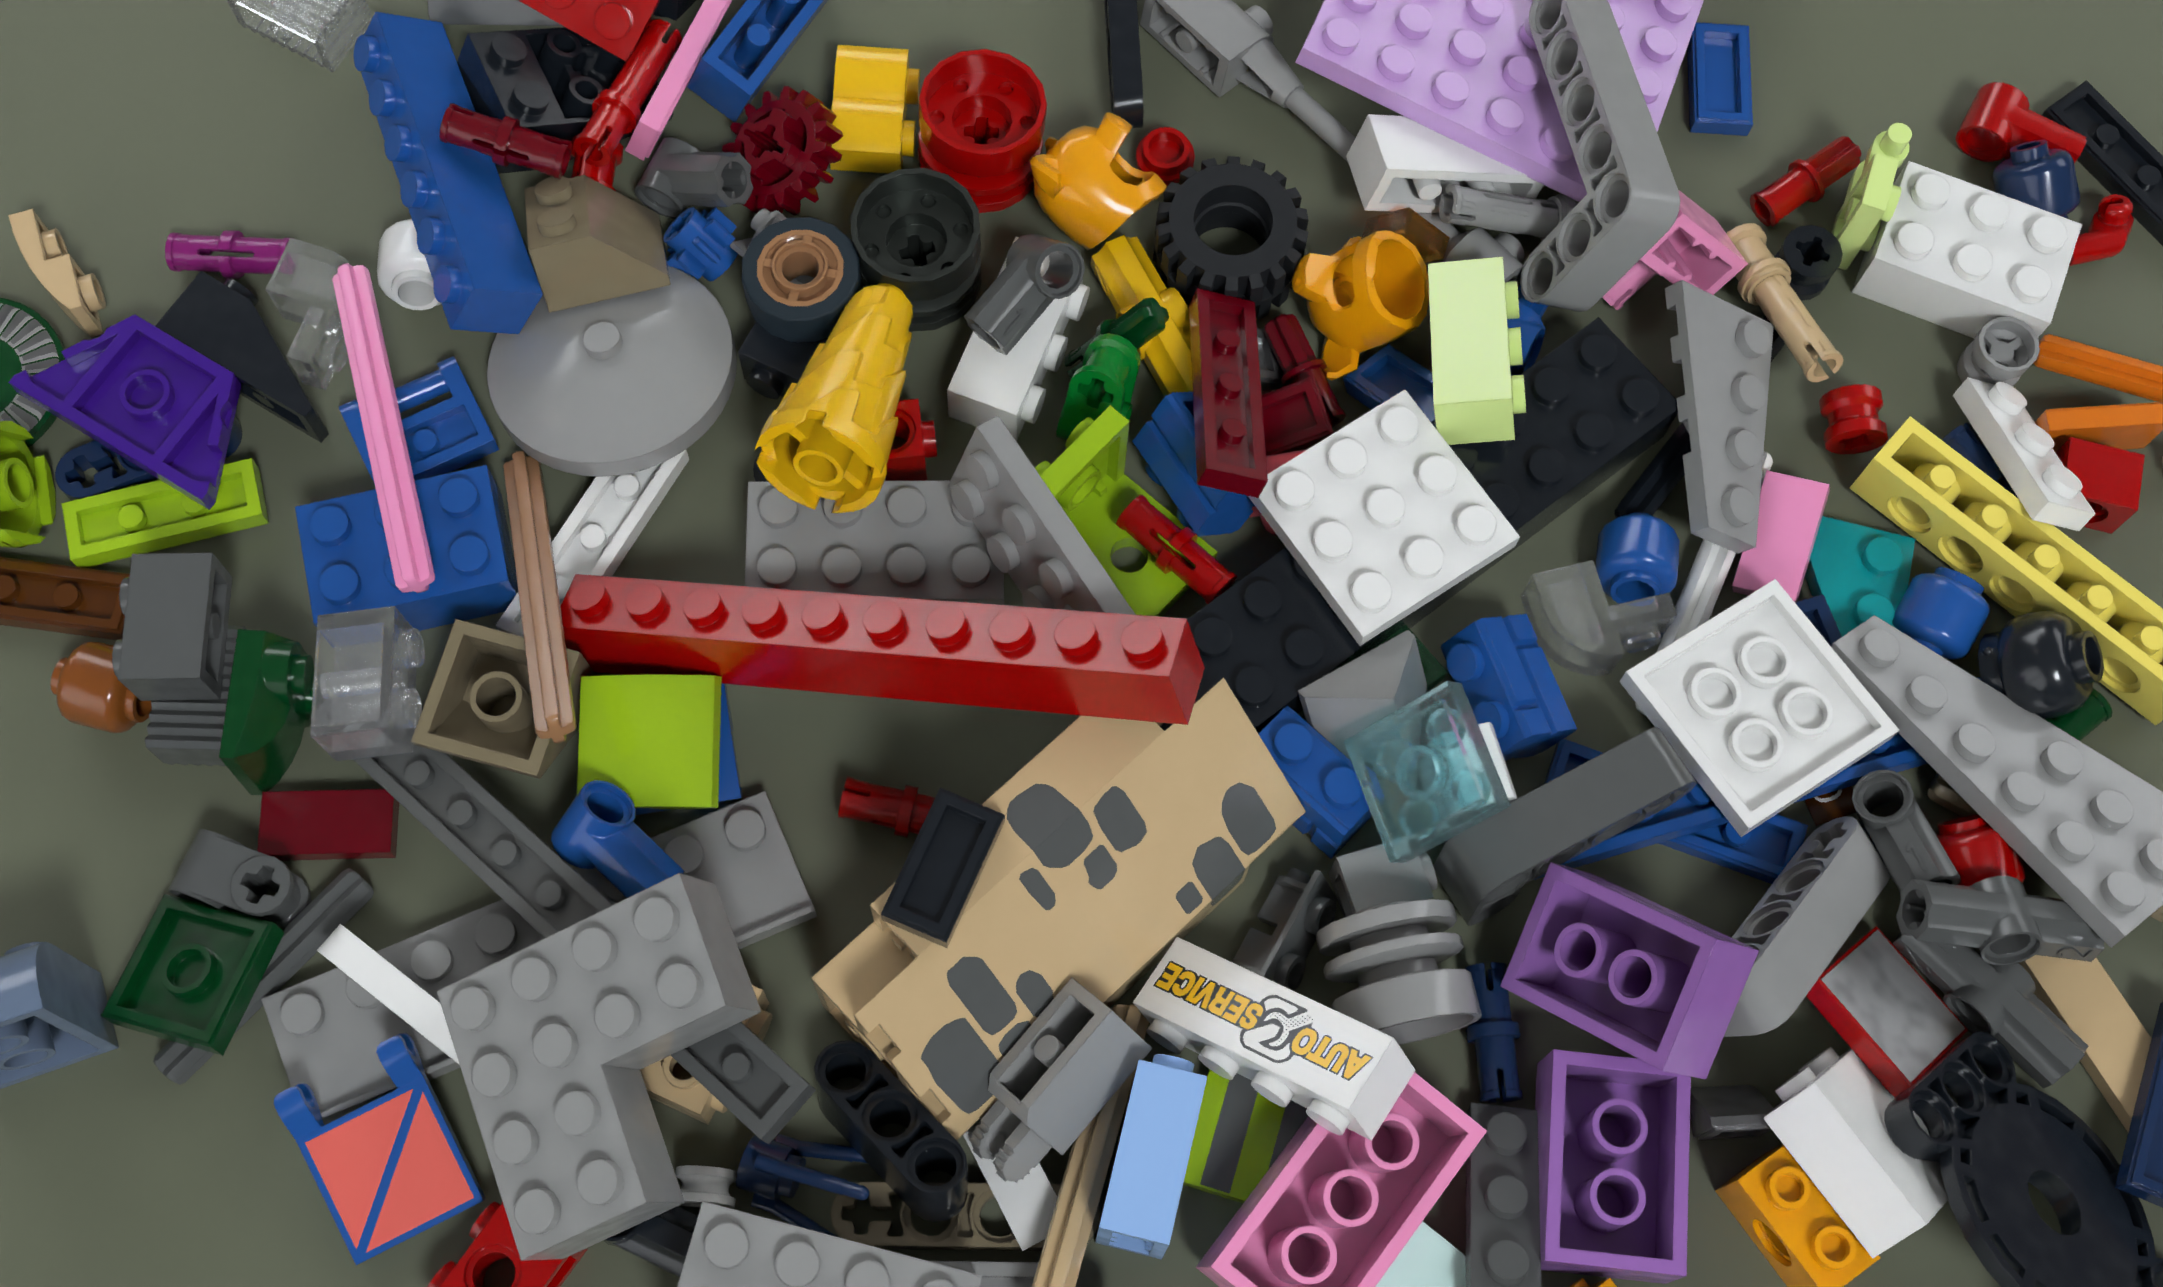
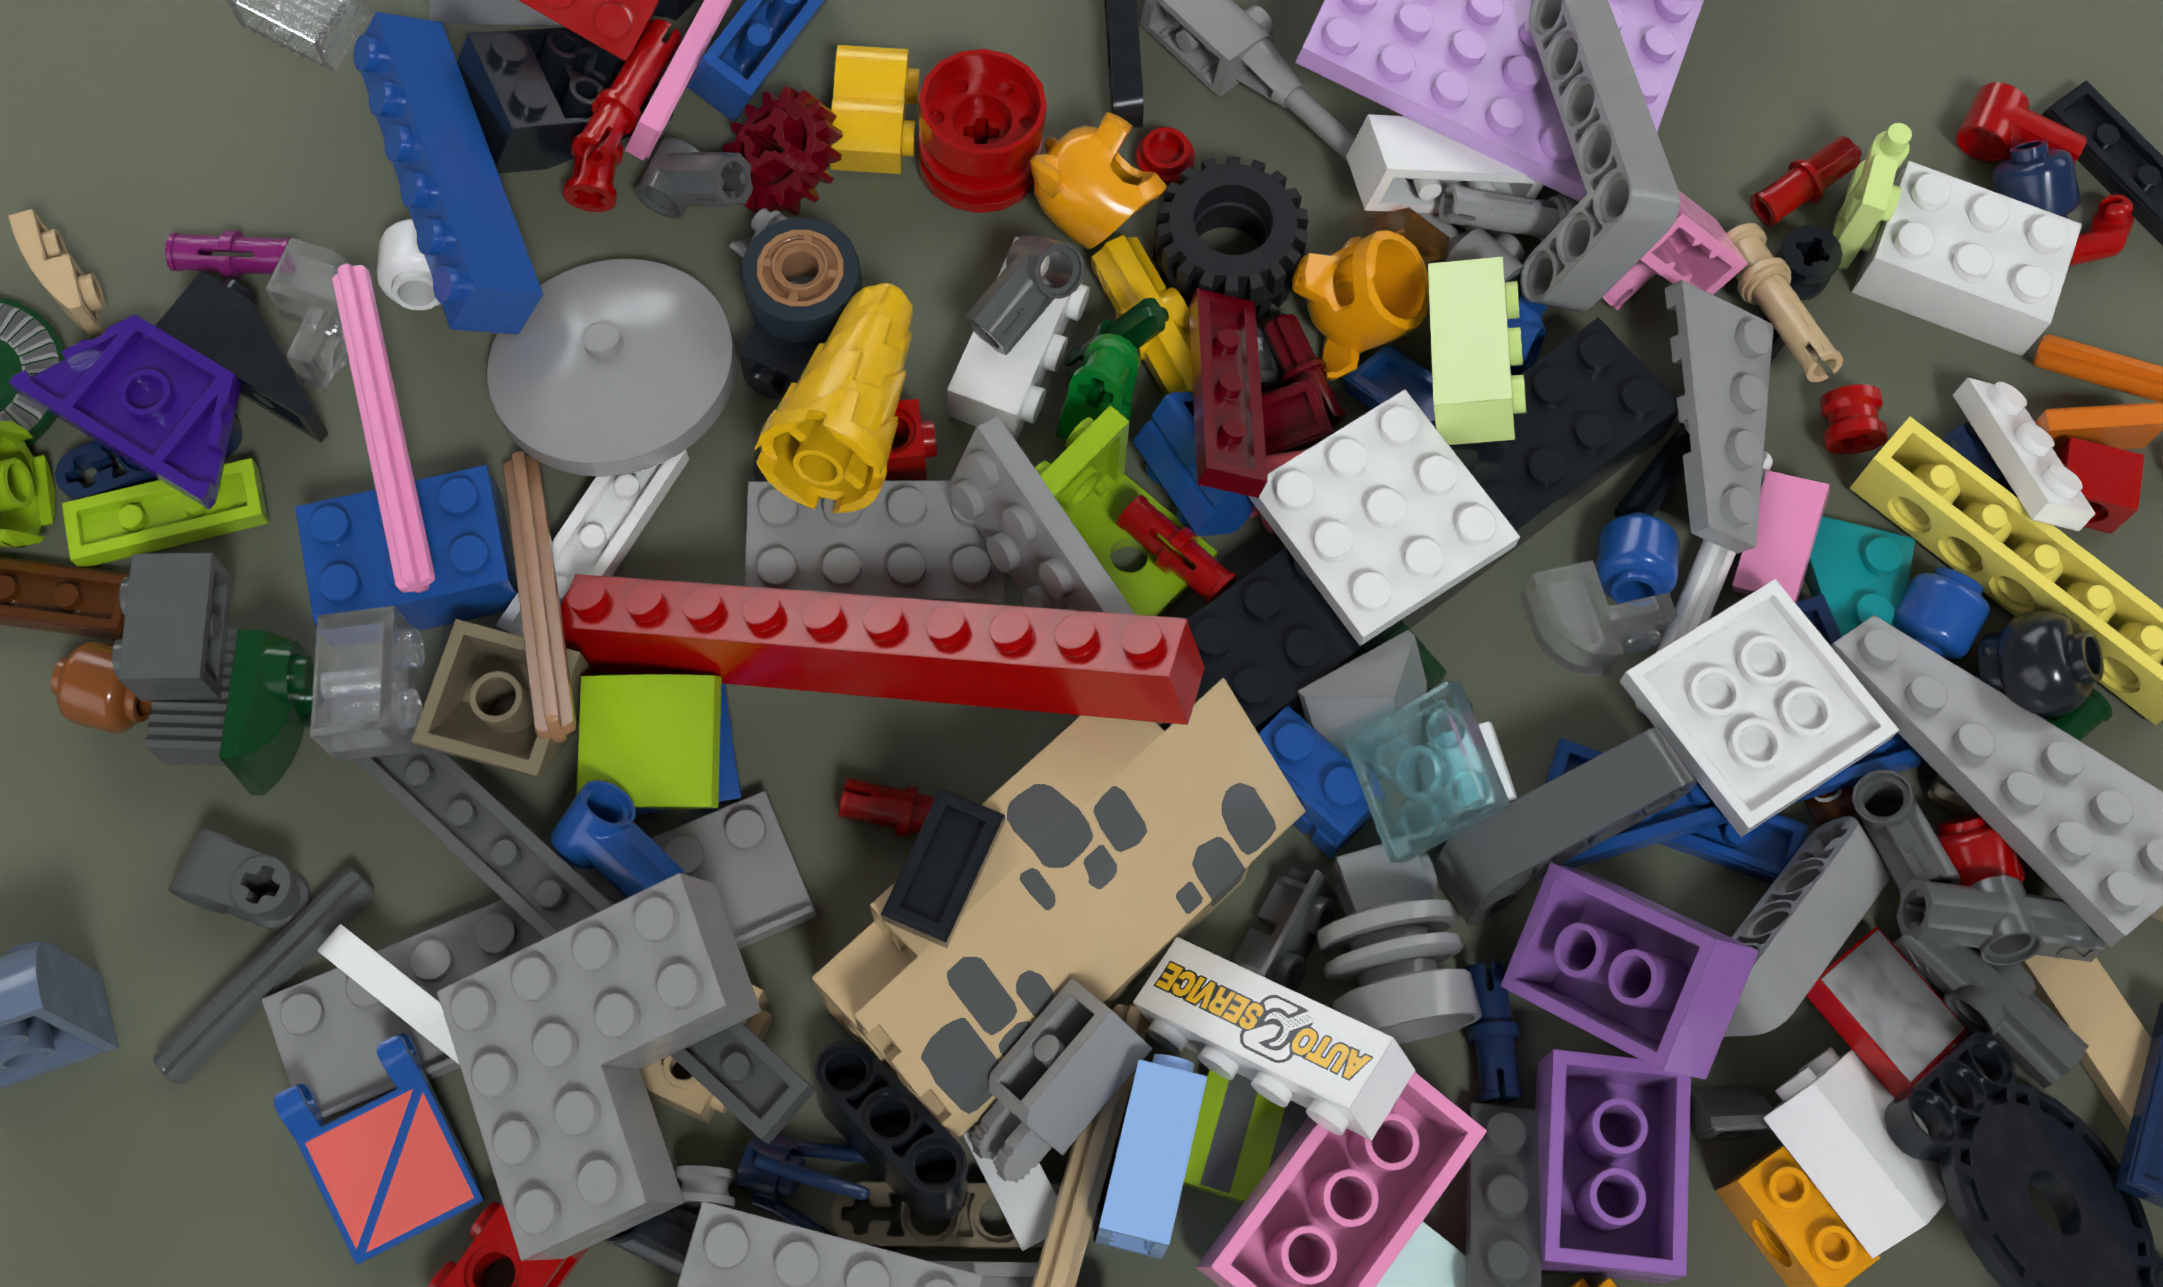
dark green tile [101,894,285,1056] -> none
dark red tile [257,789,399,861] -> none
blue plate [339,356,500,485] -> none
dark red pin [439,103,572,179] -> none
dark tan slope [524,175,671,313] -> none
blue gear [663,207,738,282] -> none
pearl dark grey wheel [850,168,981,332] -> none
blue brick [1440,614,1577,760] -> none
blue tile [1687,22,1753,136] -> none
light grey wheel [1957,317,2040,386] -> none

